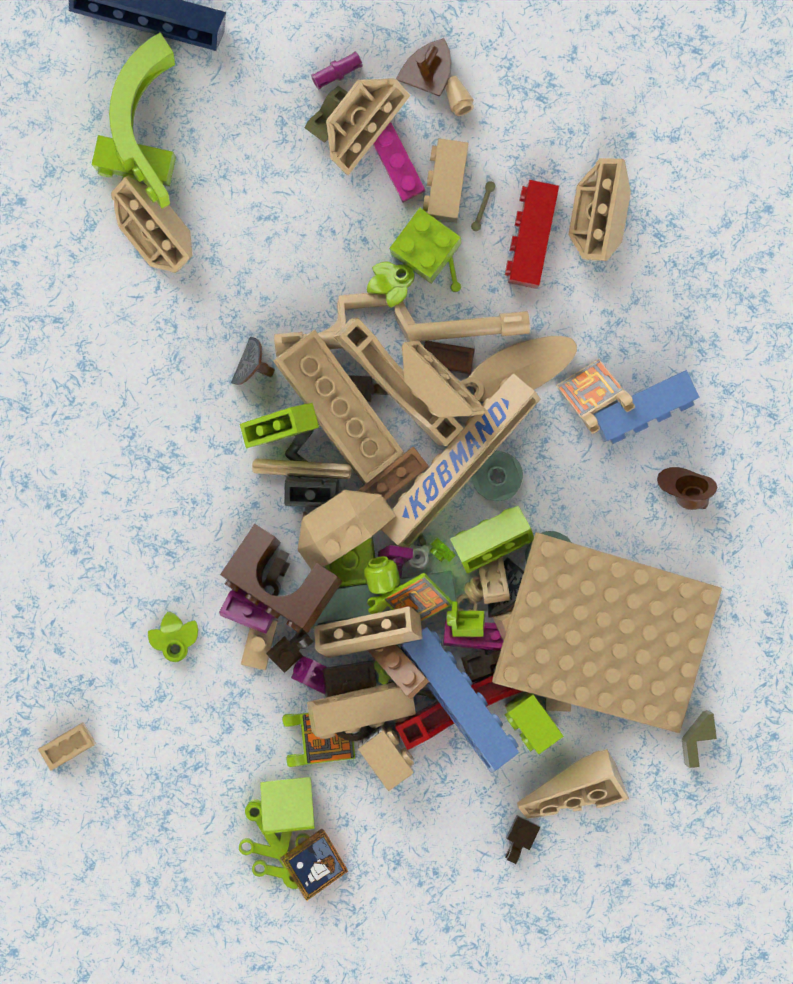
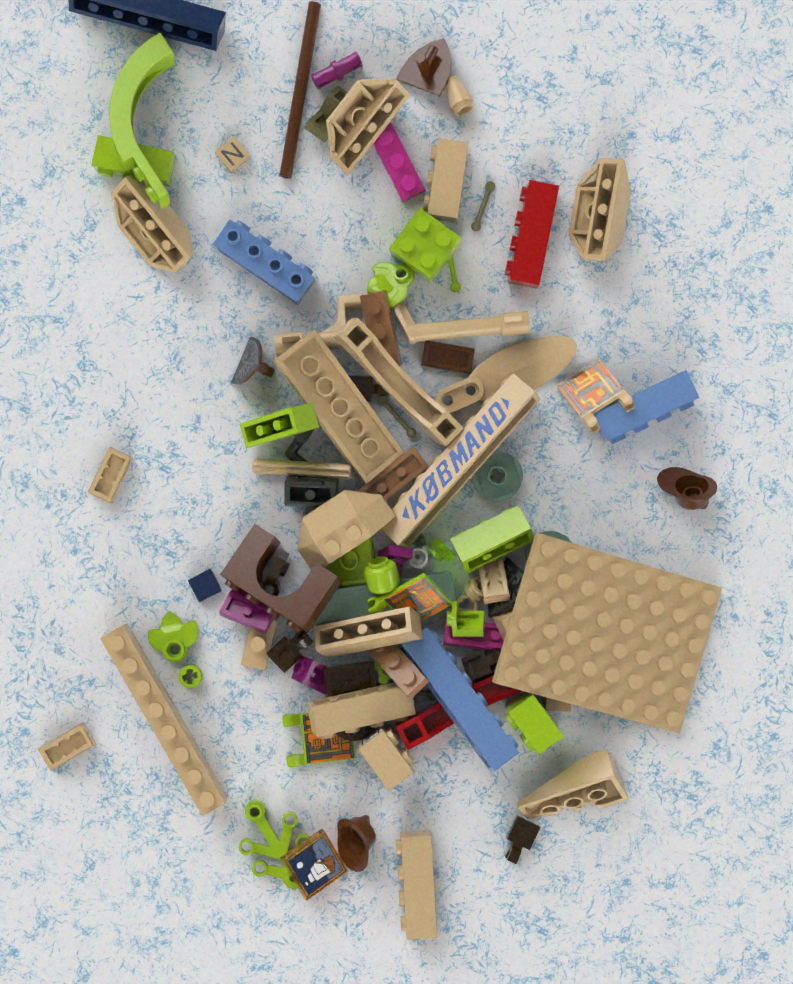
lime tile [260,777,315,834] -> none
tan wedge [402,341,486,417] -> none
olive slope [682,710,717,768] -> none
none -> tan plate [88,447,133,503]
none -> tan brick [100,623,228,816]
none -> lime bush [179,664,203,688]
none -> dark blue tile [188,568,223,602]
none -> medium blue brick [213,220,315,305]
none -> tan tile [215,137,251,173]
none -> reddish brown piece [279,1,321,179]
none -> reddish brown piece [337,815,376,872]
none -> medium nougat plate [360,290,402,366]
none -> olive hinge [378,396,416,438]
none -> tan brick [396,830,437,940]

